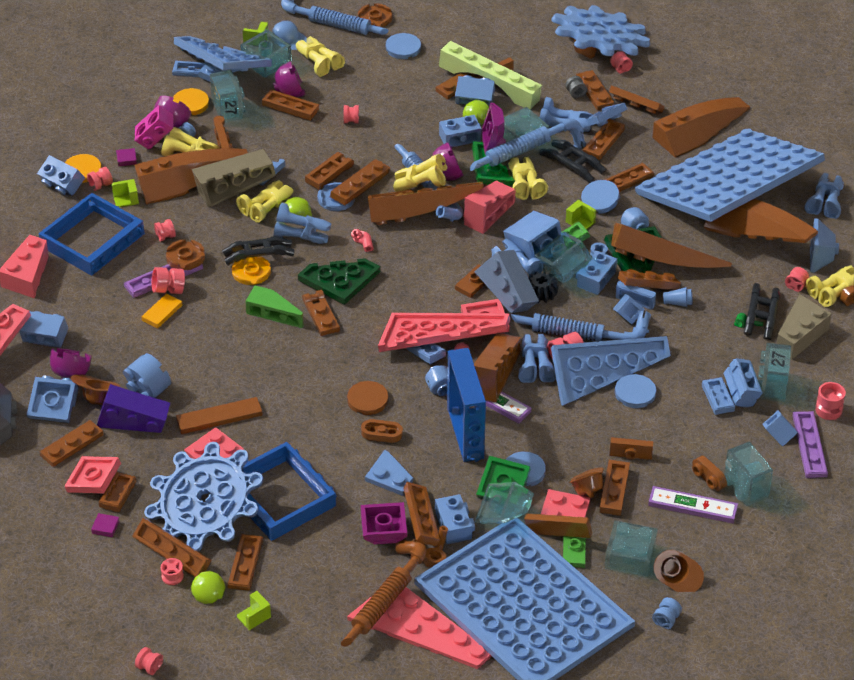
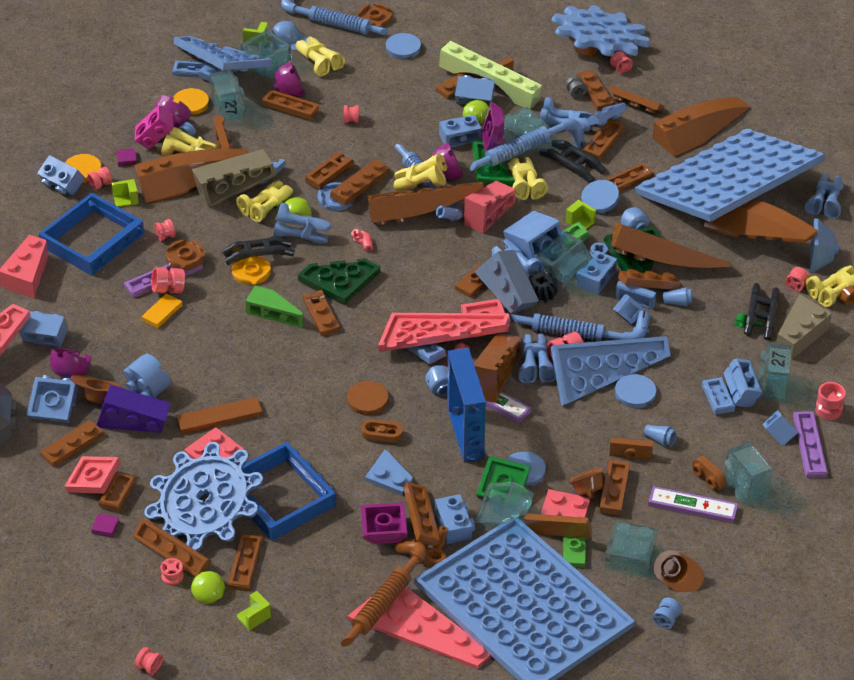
none -> medium blue cone [644,424,677,447]

